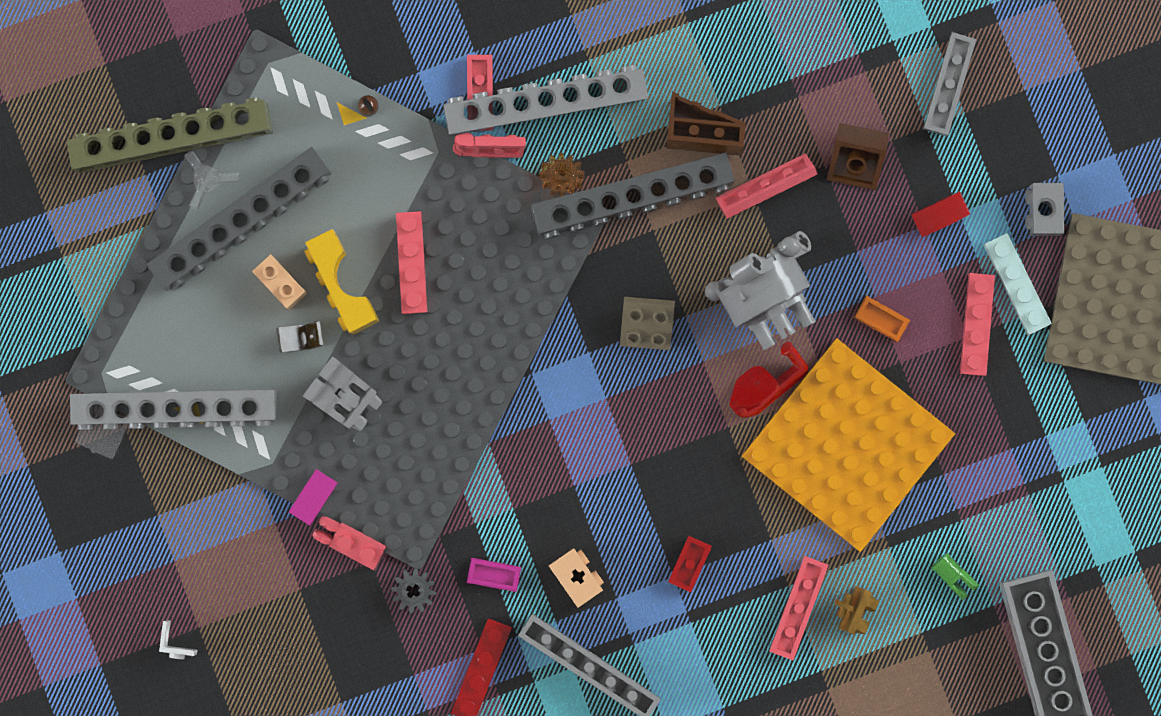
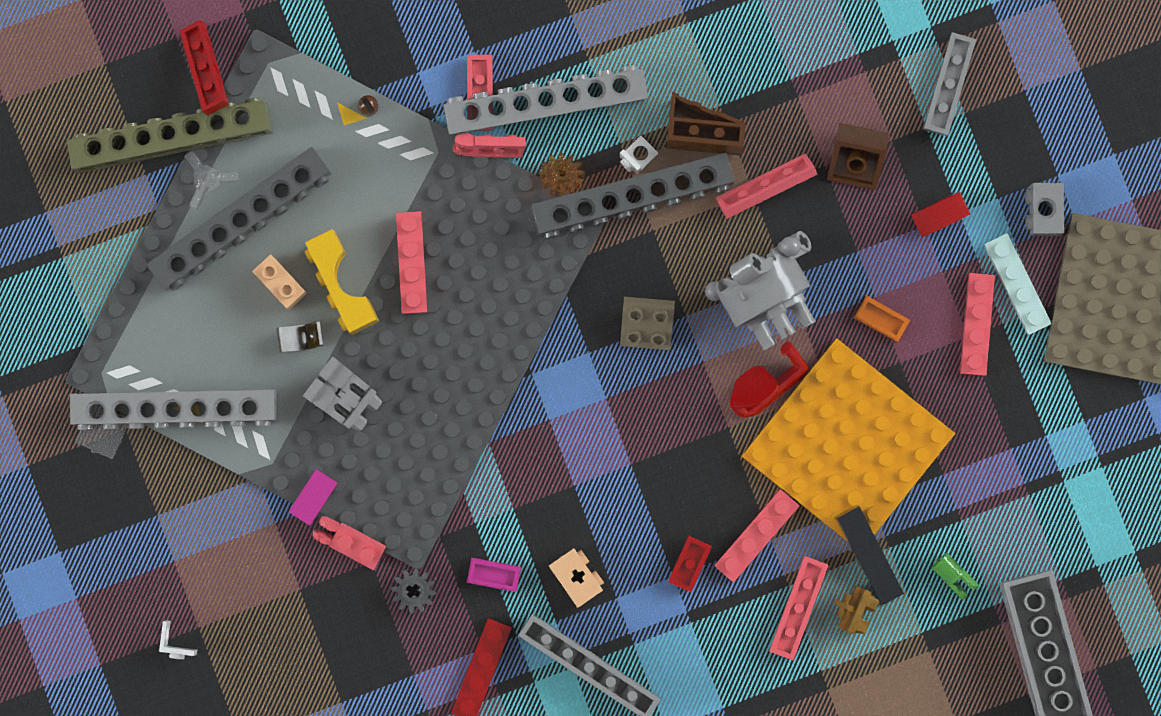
none -> red plate [179,19,229,116]
none -> white bracket [620,136,658,174]
none -> coral plate [714,489,800,583]
none -> black slope [835,505,904,605]

